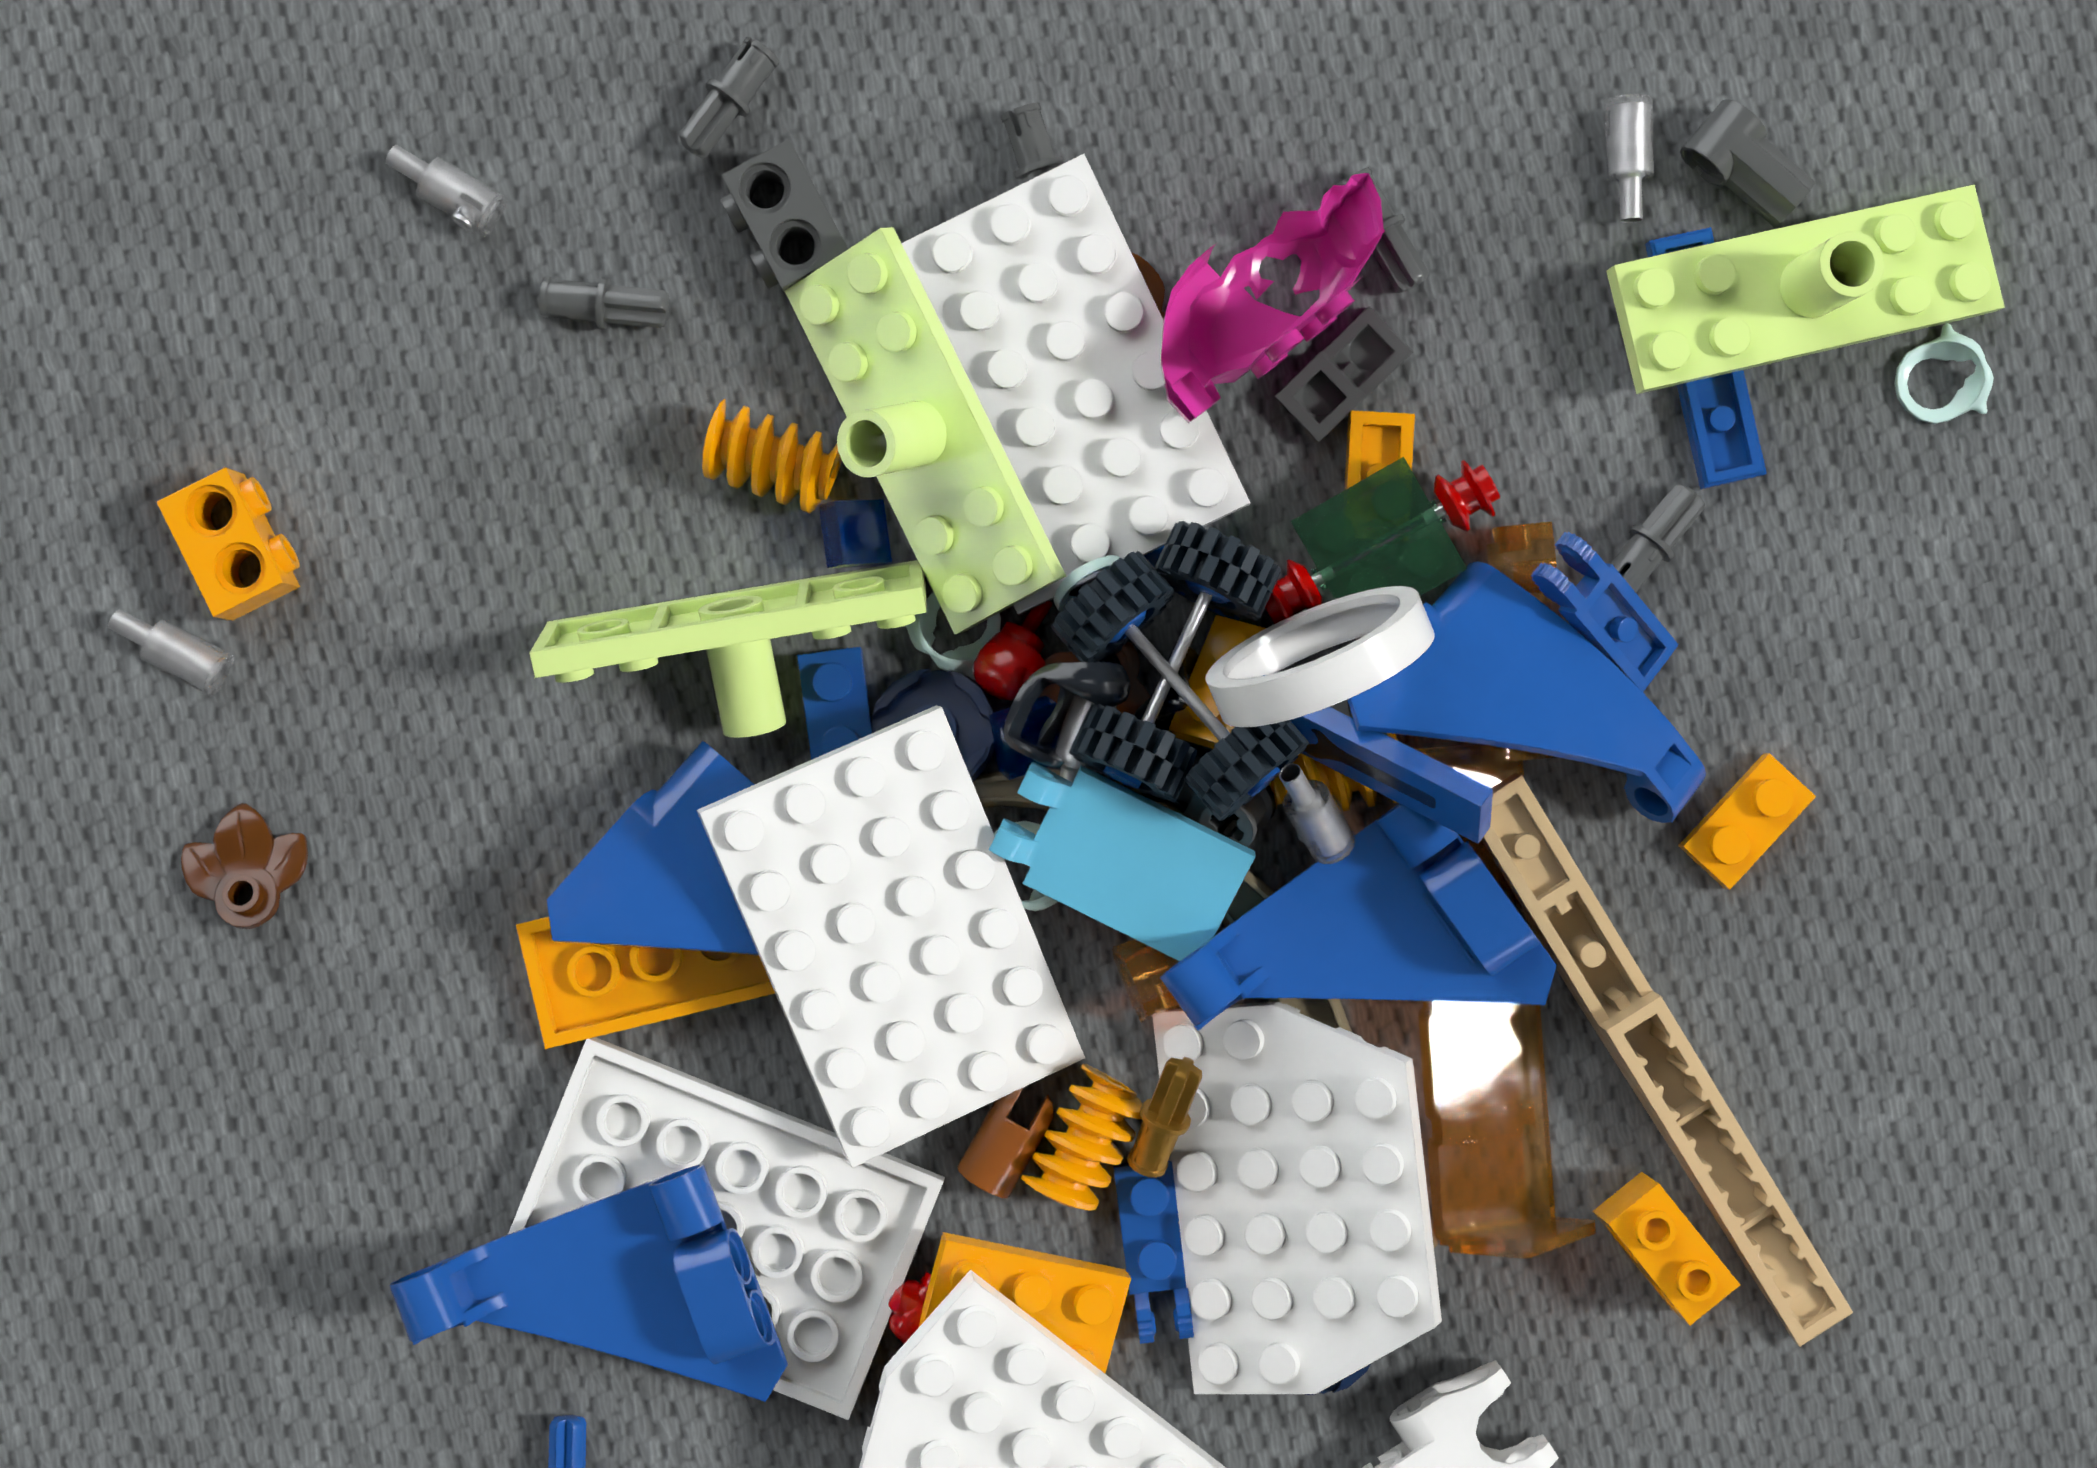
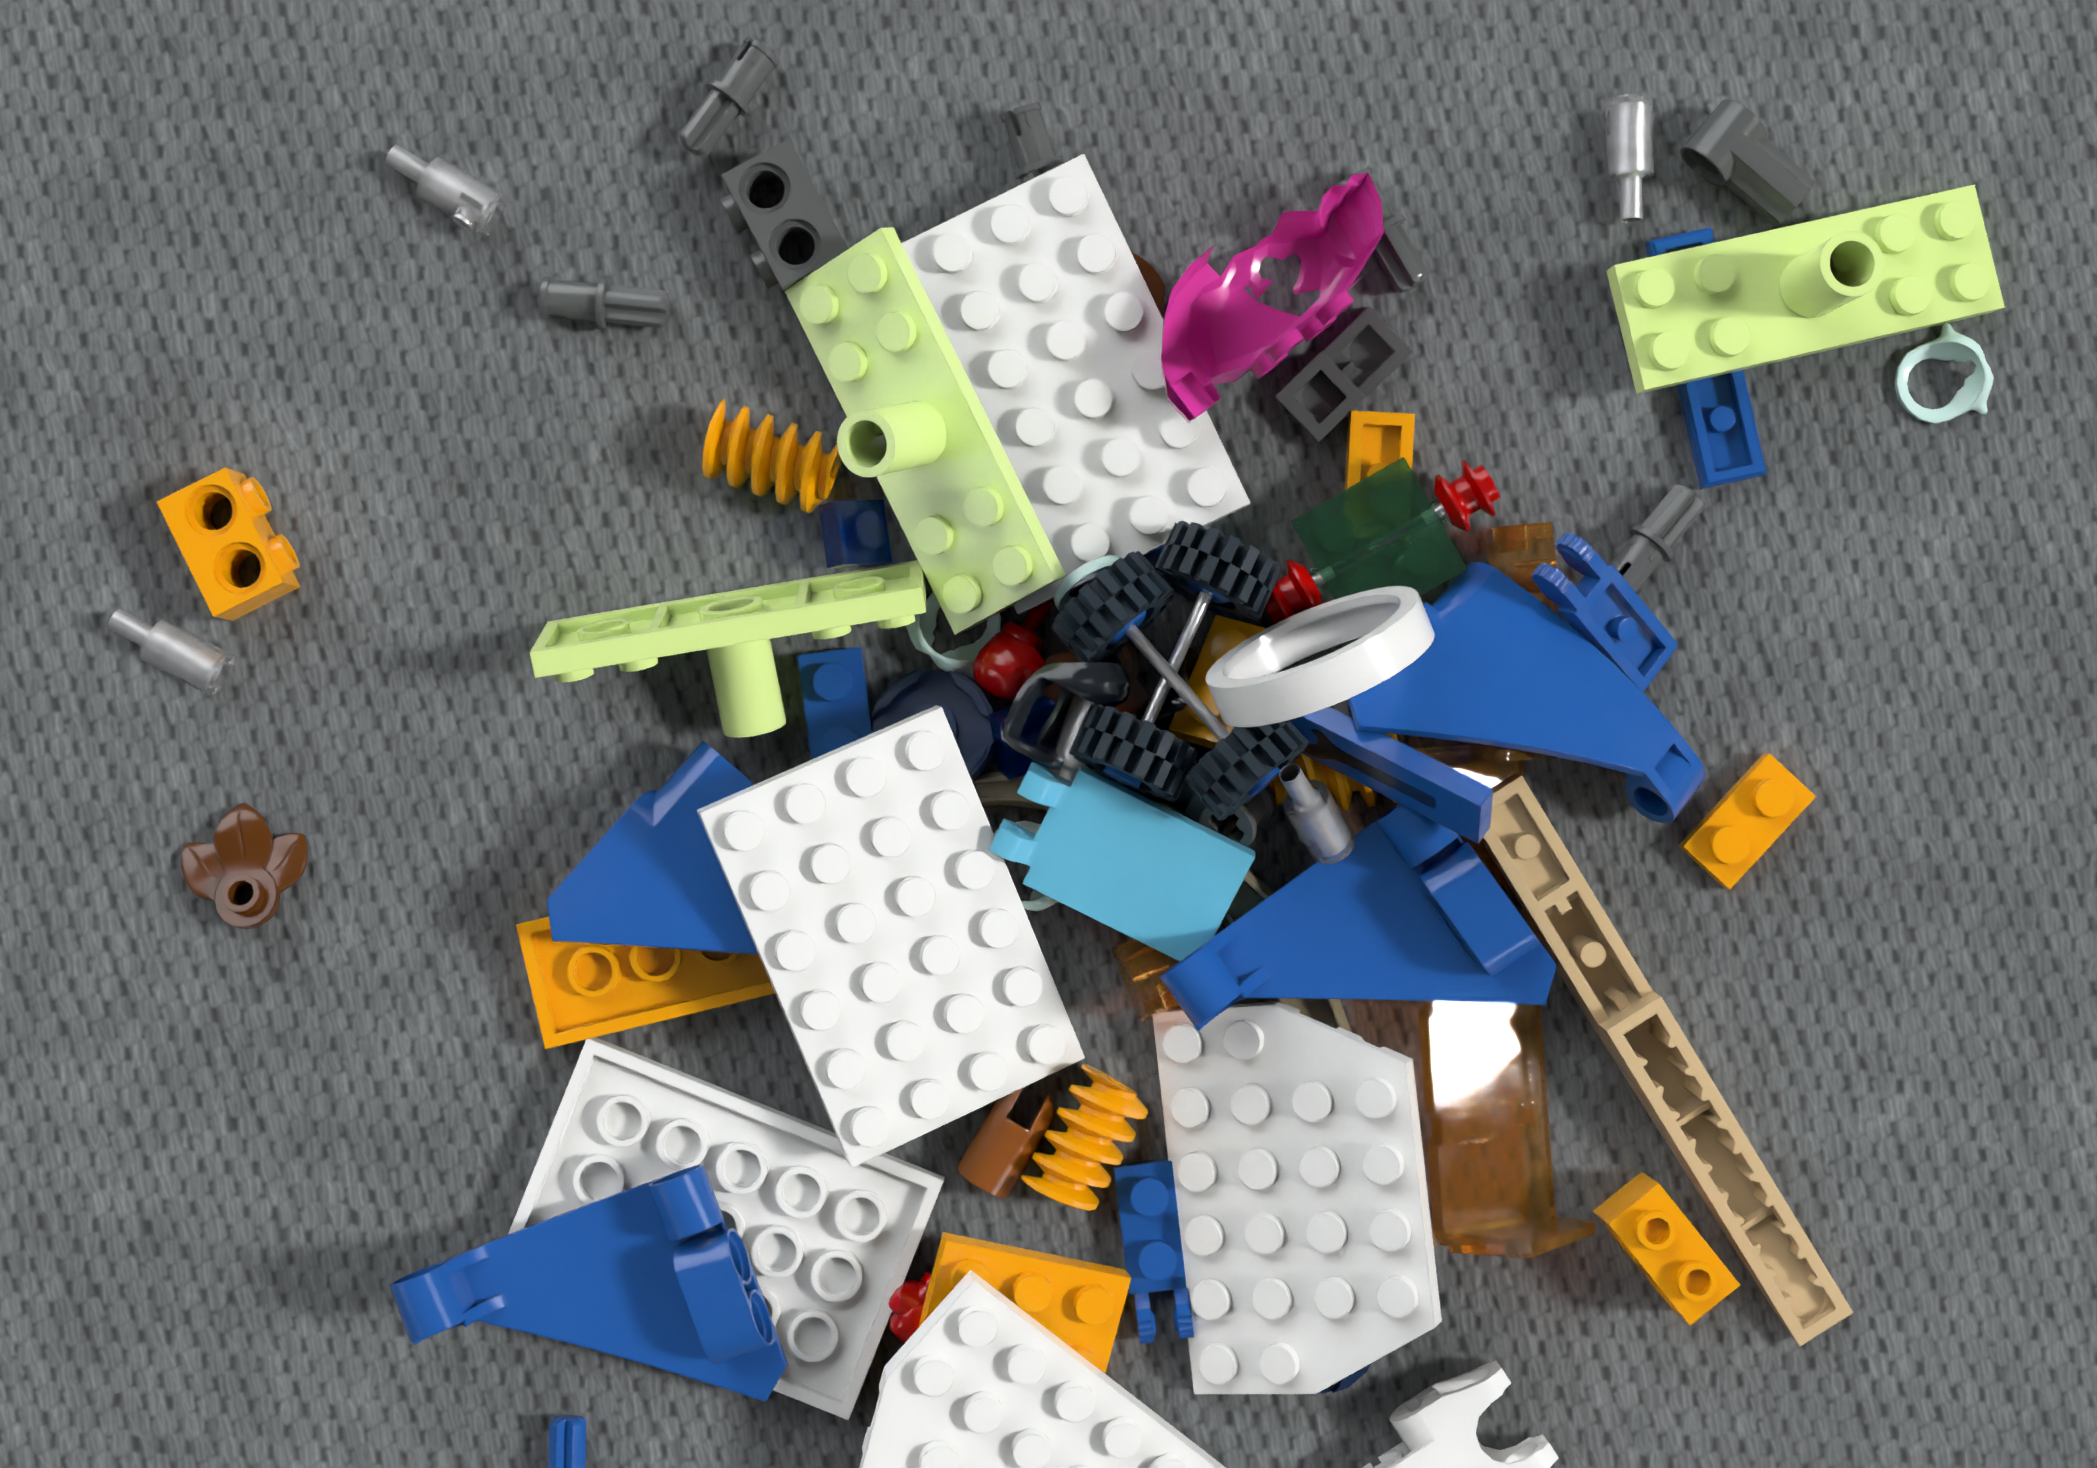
pearl gold axle [1127,1056,1202,1178] -> none

